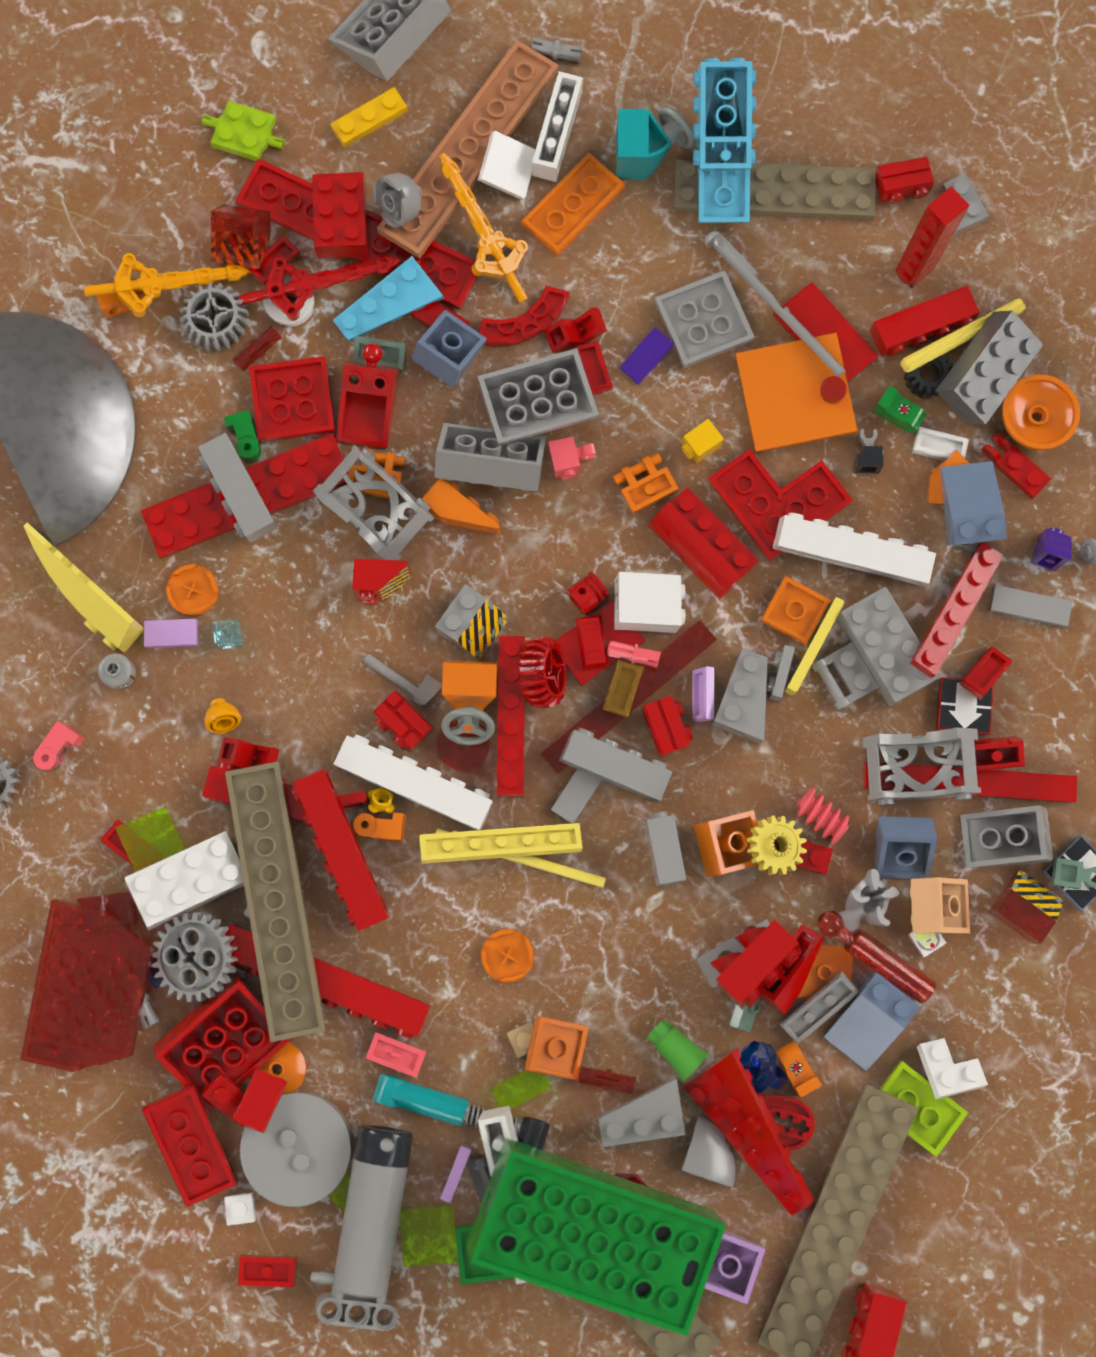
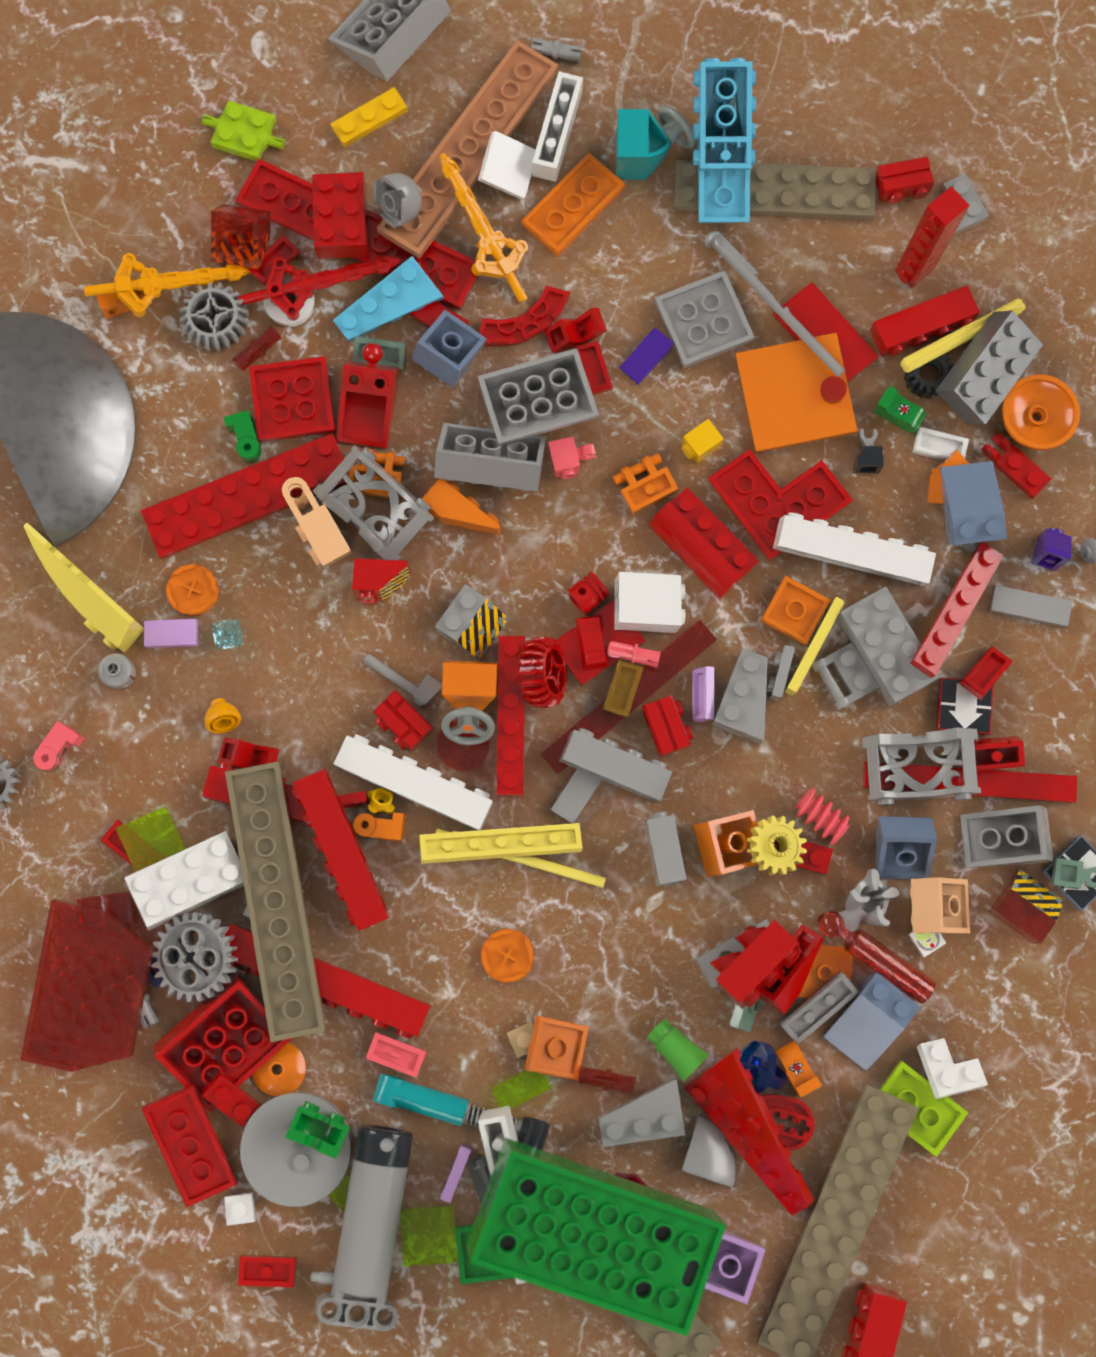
light grey brick [198,433,277,543] -> none
red slope [233,1069,287,1134] -> none
none -> light nougat brick [282,477,351,568]
none -> green cylinder [285,1101,350,1159]

